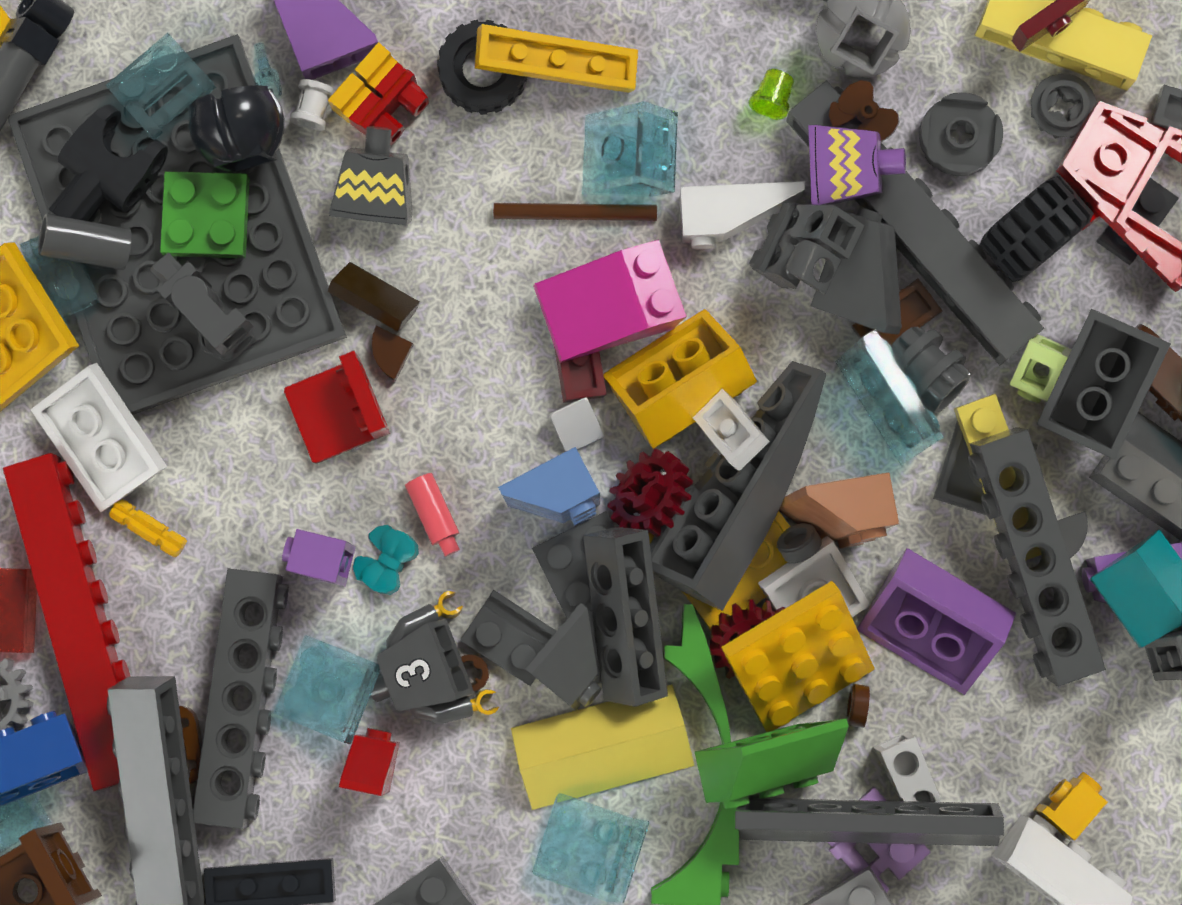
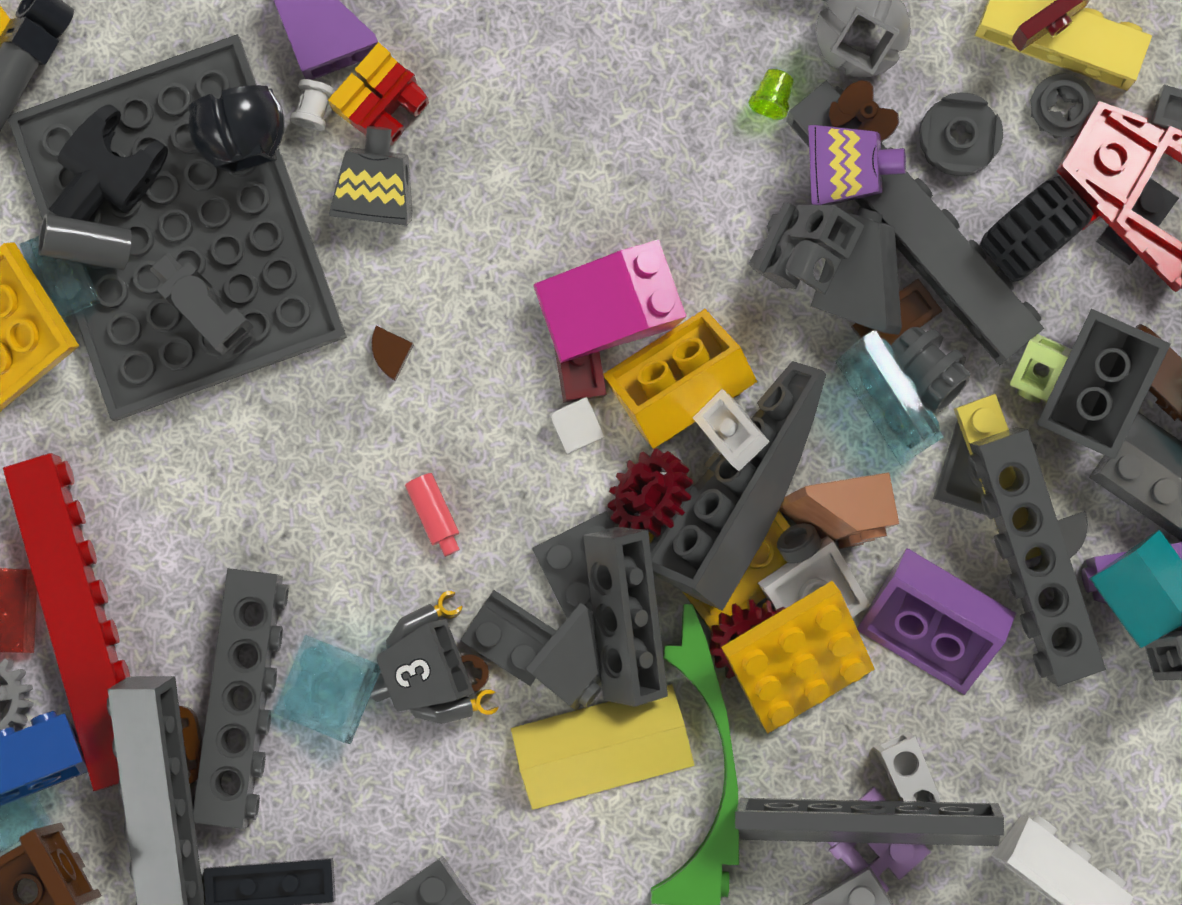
white plate [30,363,167,513] -> none
clear light blue plate [105,33,216,141] -> none
yellow axle [109,499,187,557] -> none
bright green plate [160,172,250,258] -> none
clear light blue hand [254,43,282,96] -> none
medium lavender brick [282,529,356,587] -> none
red bracket [284,350,391,464] -> none
dark brown tile [328,262,420,332] -> none
red slope [339,728,400,796] -> none
teal piece [353,525,419,595] -> none
black tyre [437,20,527,115] -> none
yellow plate [474,24,638,93] -> none
reddish brown bar [493,203,657,221] -> none
medium blue slope [498,447,600,526] -> none
clear light blue bracket [532,793,650,903] -> none
clear light blue slope [582,101,678,197] -> none
white slope [679,181,805,250] -> none
bright green slope [694,718,849,809] -> none
reddish brown tile [846,684,870,728] -> none
yellow brick [1034,772,1108,841] -> none

